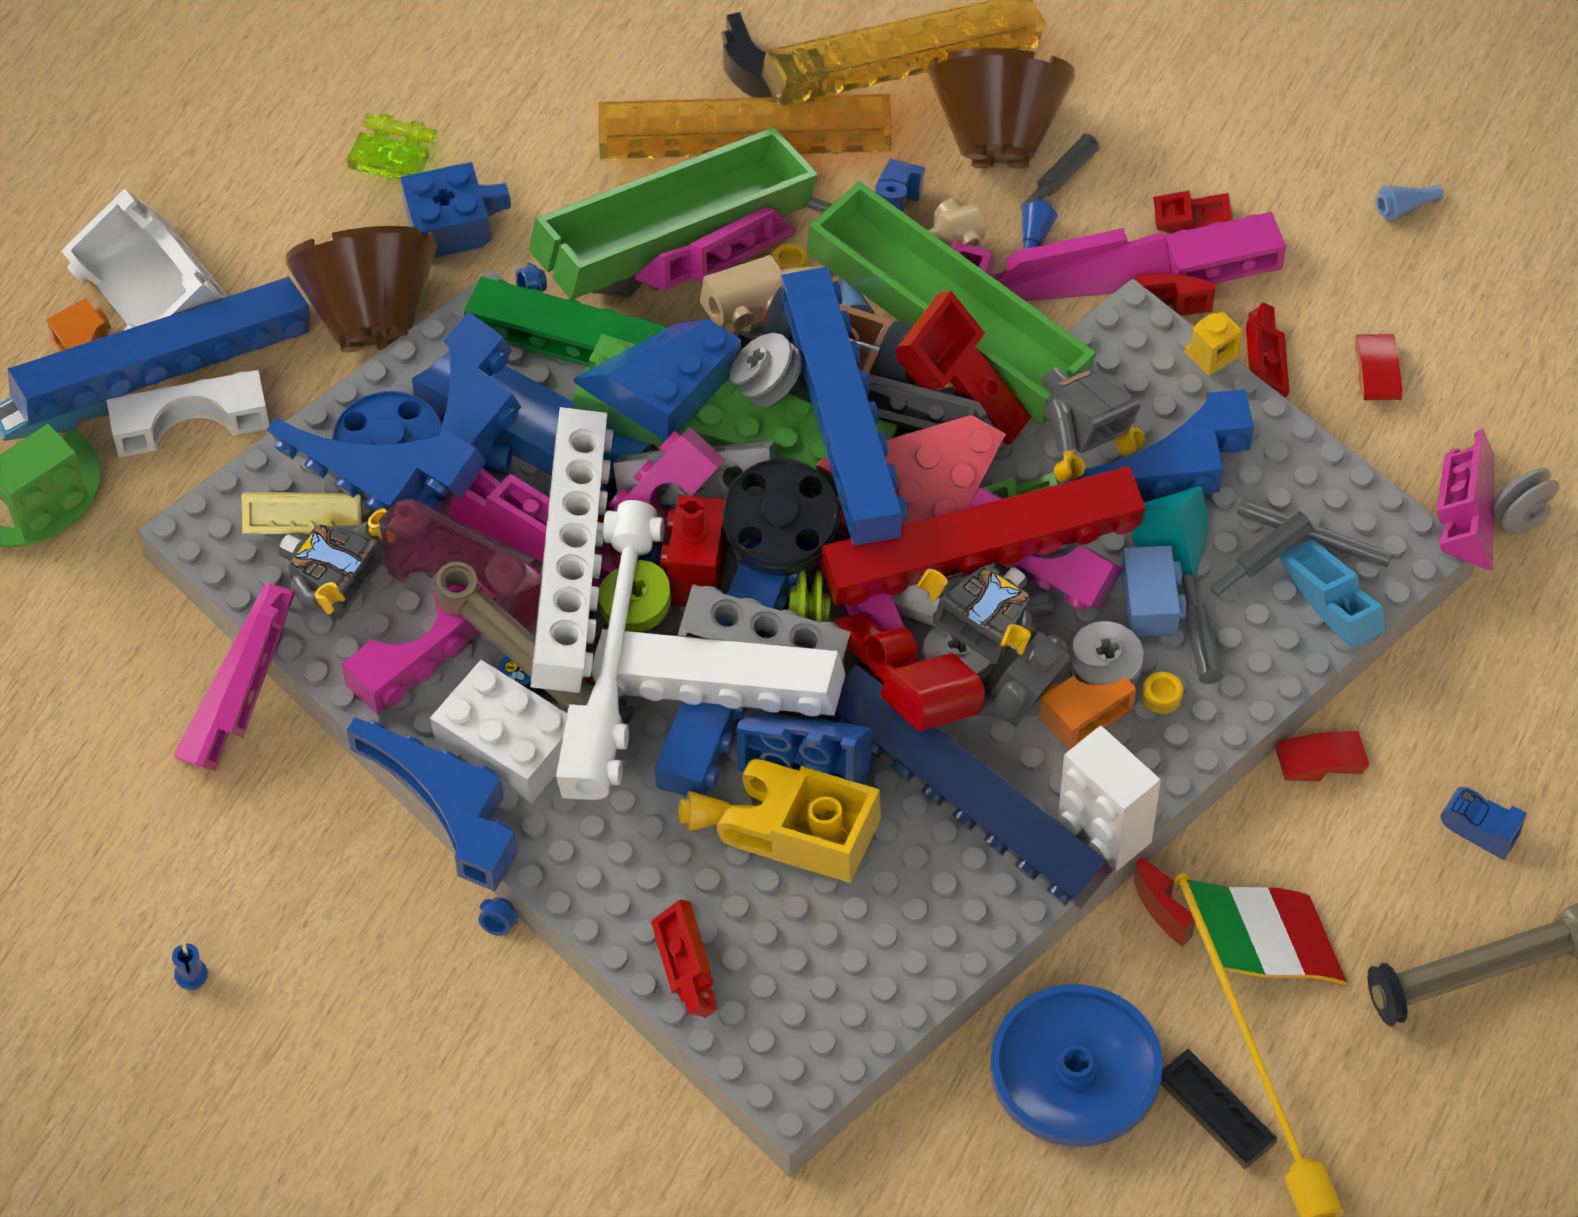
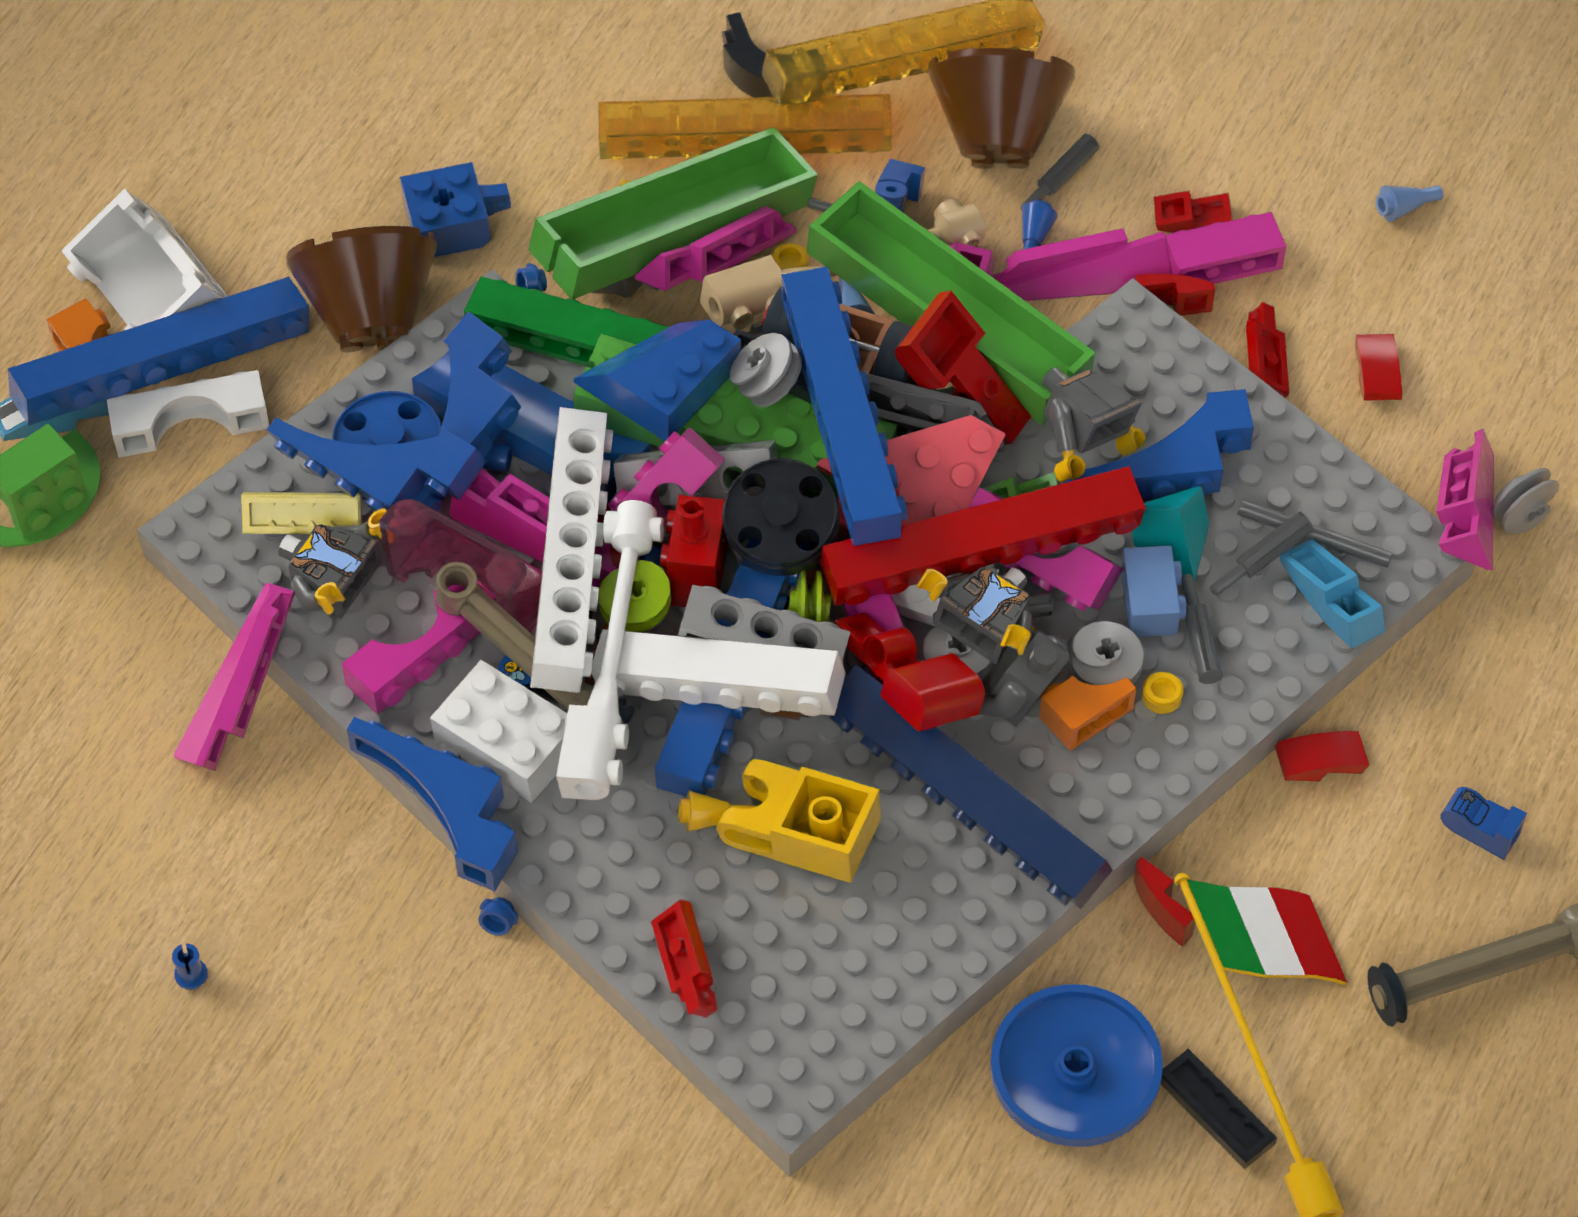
clear neon green plate [347,113,437,180] -> none
blue wedge [736,710,872,785] -> none
white brick [1058,725,1161,872] -> none
yellow brick [1184,310,1242,377] -> none

